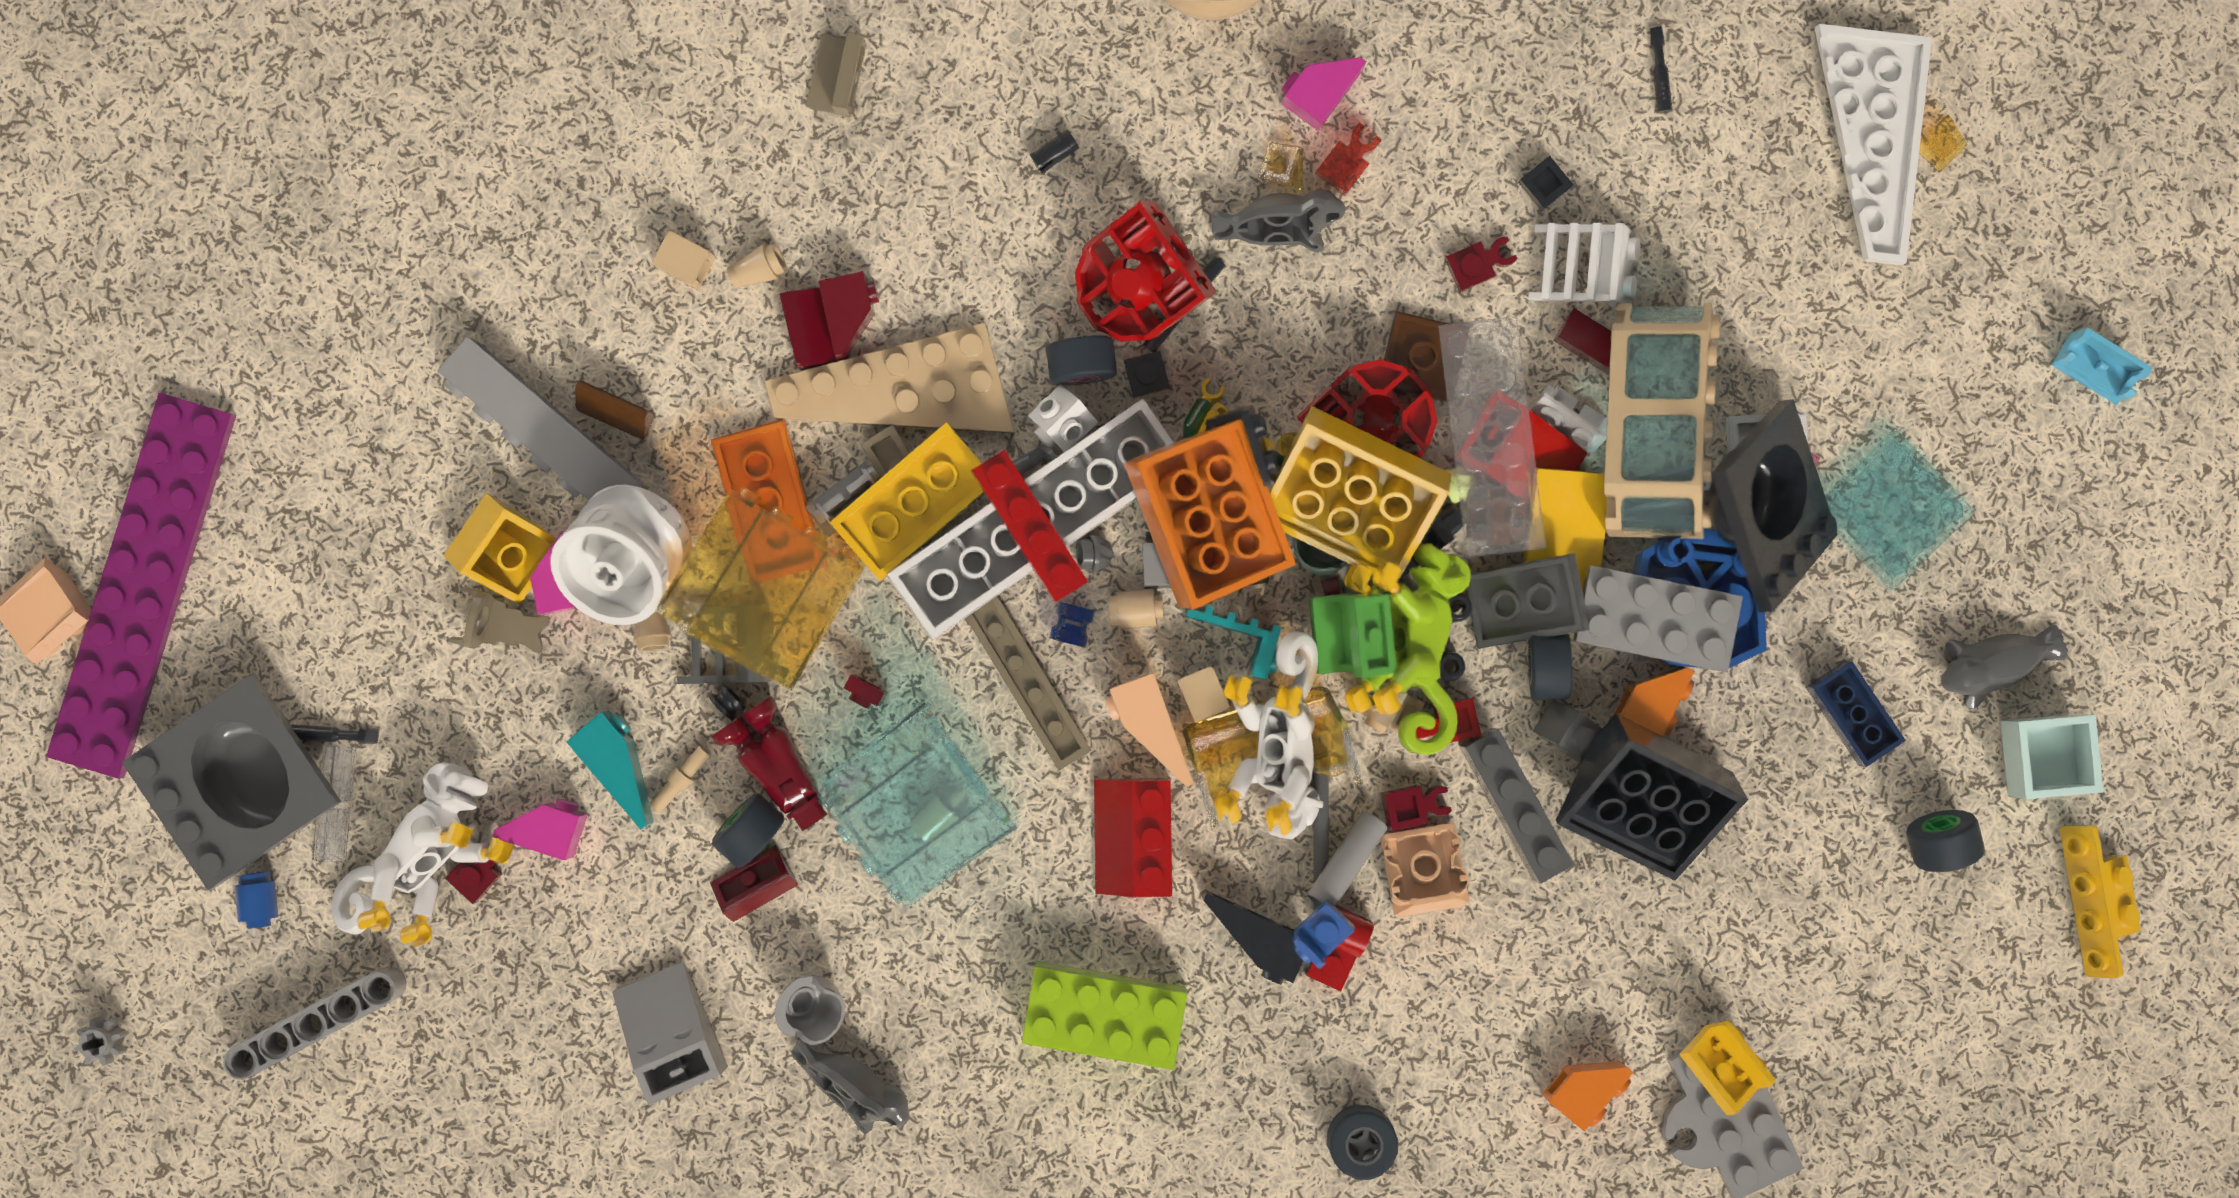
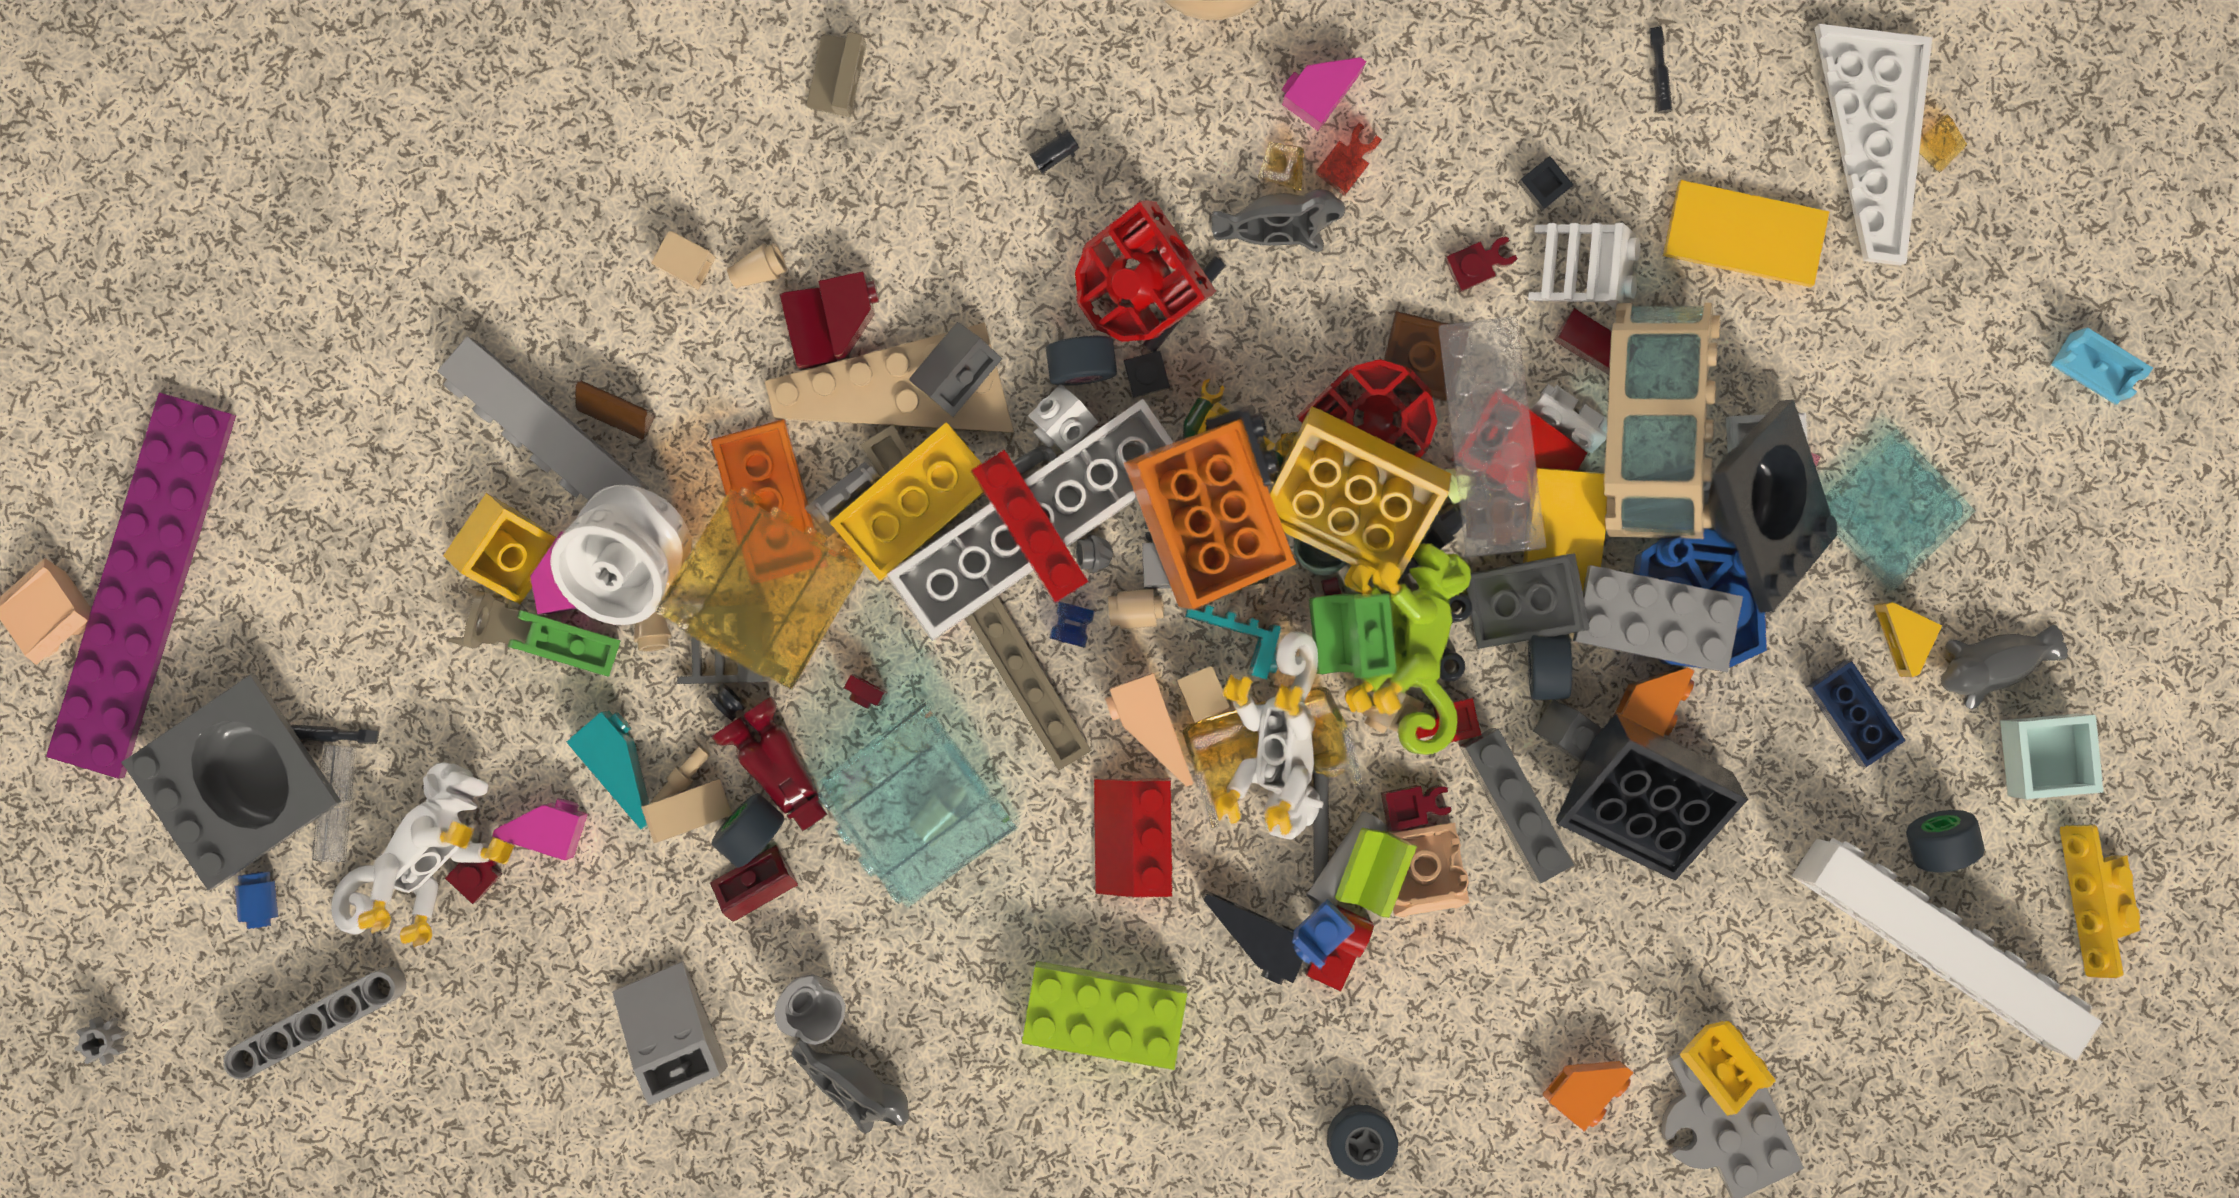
none -> bright green hinge [507,610,621,677]
none -> tan slope [641,779,732,843]
none -> dark grey panel [909,322,1002,417]
none -> lime panel [1335,827,1417,918]
none -> yellow tile [1663,180,1830,287]
none -> white brick [1792,838,2102,1061]
none -> yellow slope [1873,602,1942,677]

